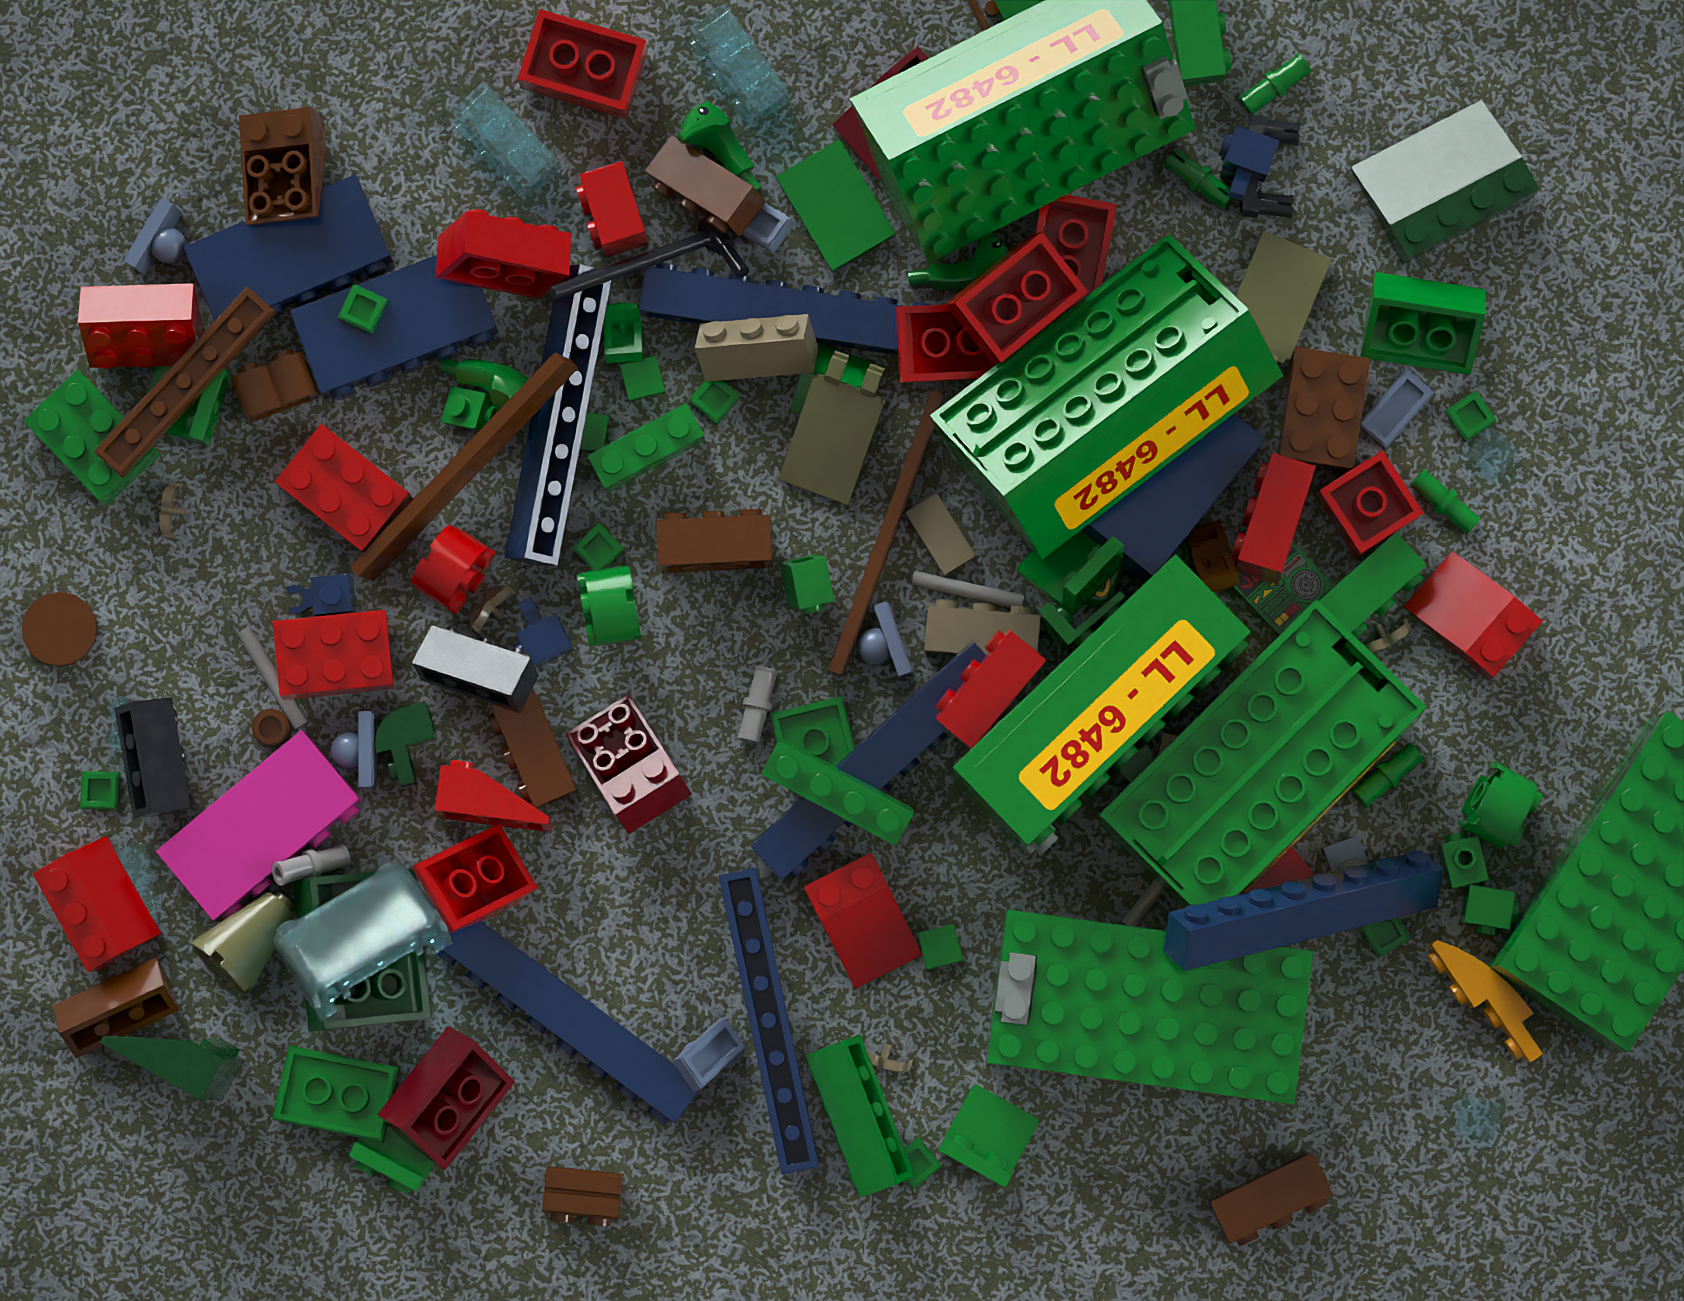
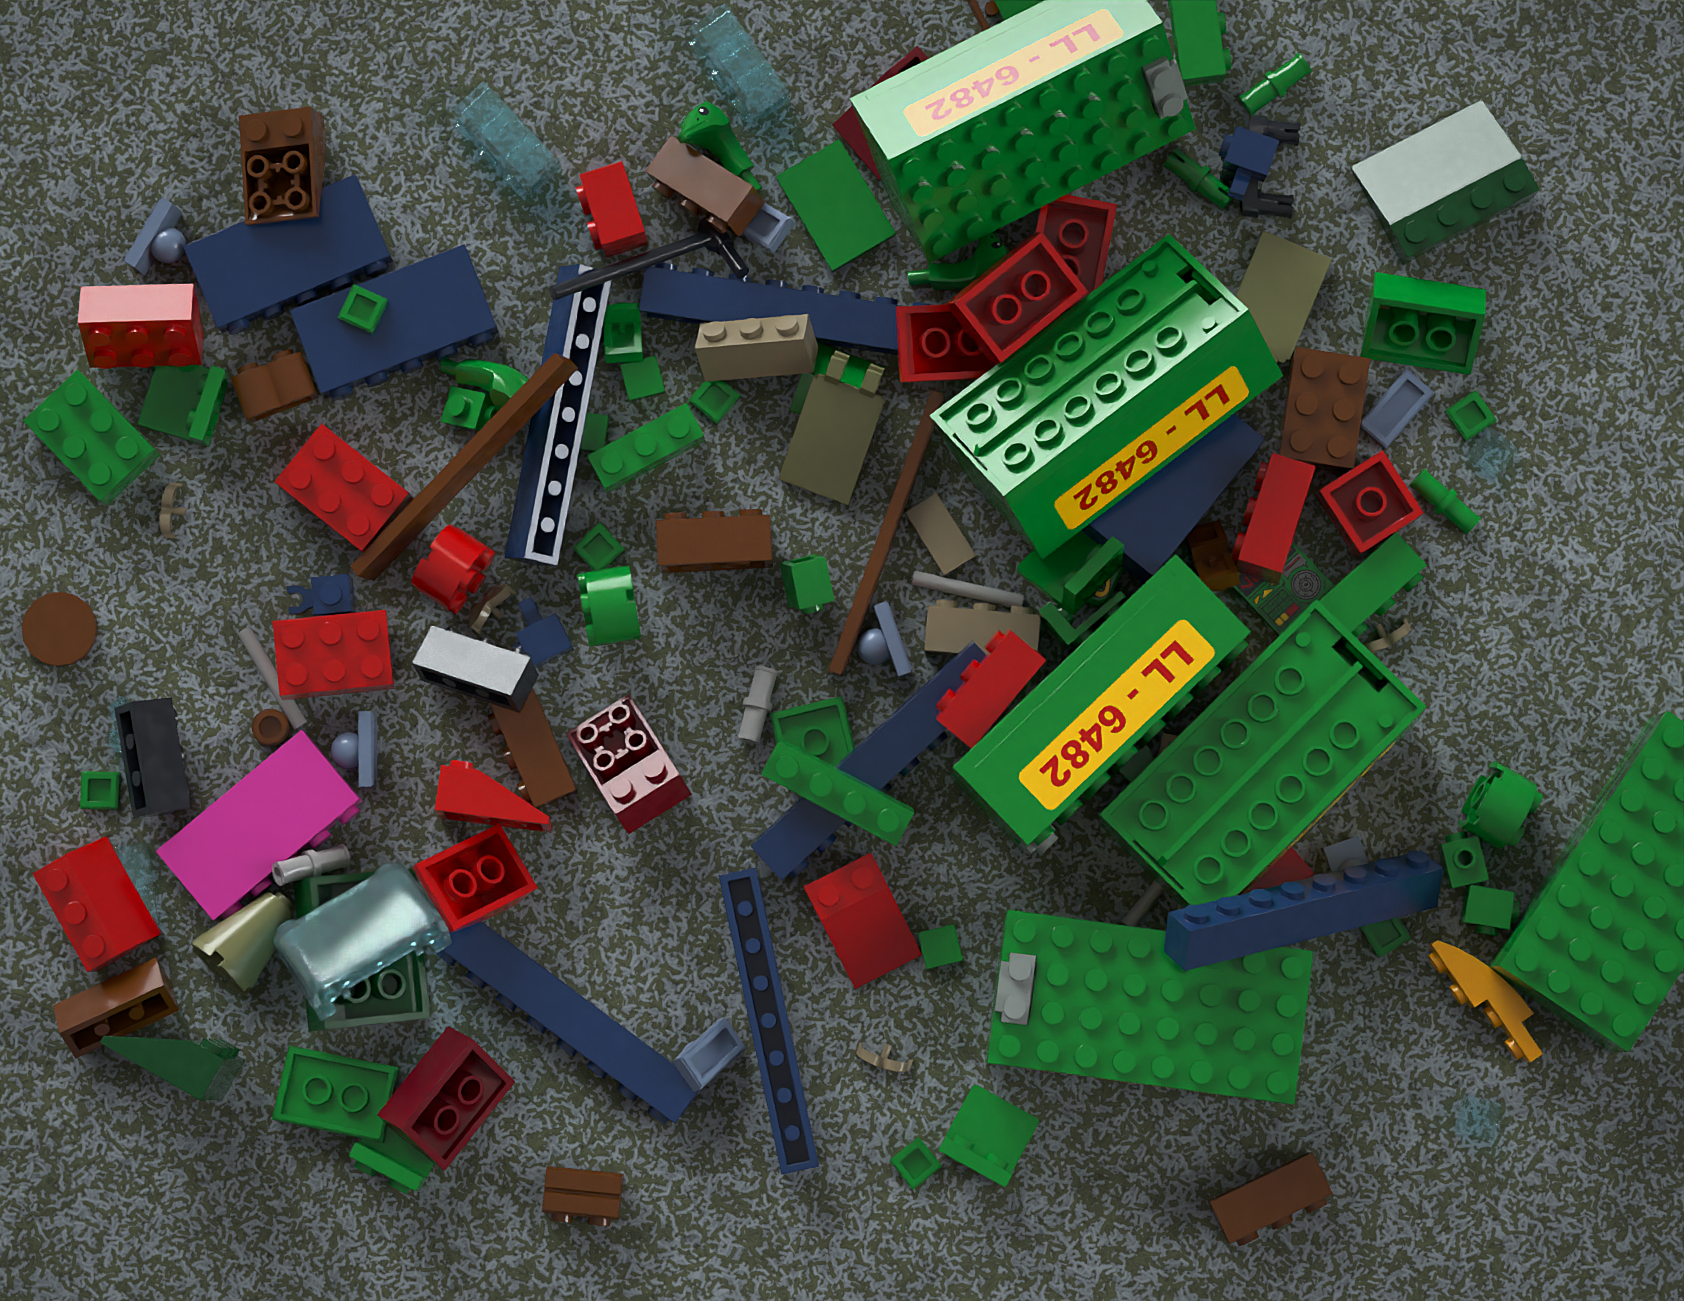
reddish brown tile [93,286,276,478] -> none
dark green brick [375,701,438,788] -> none
red brick [436,209,571,300] -> none
red brick [518,9,648,120] -> none
green brick [806,1034,915,1198] -> none
green pin [1351,743,1424,808] -> none
red slope [1403,551,1543,681] -> none

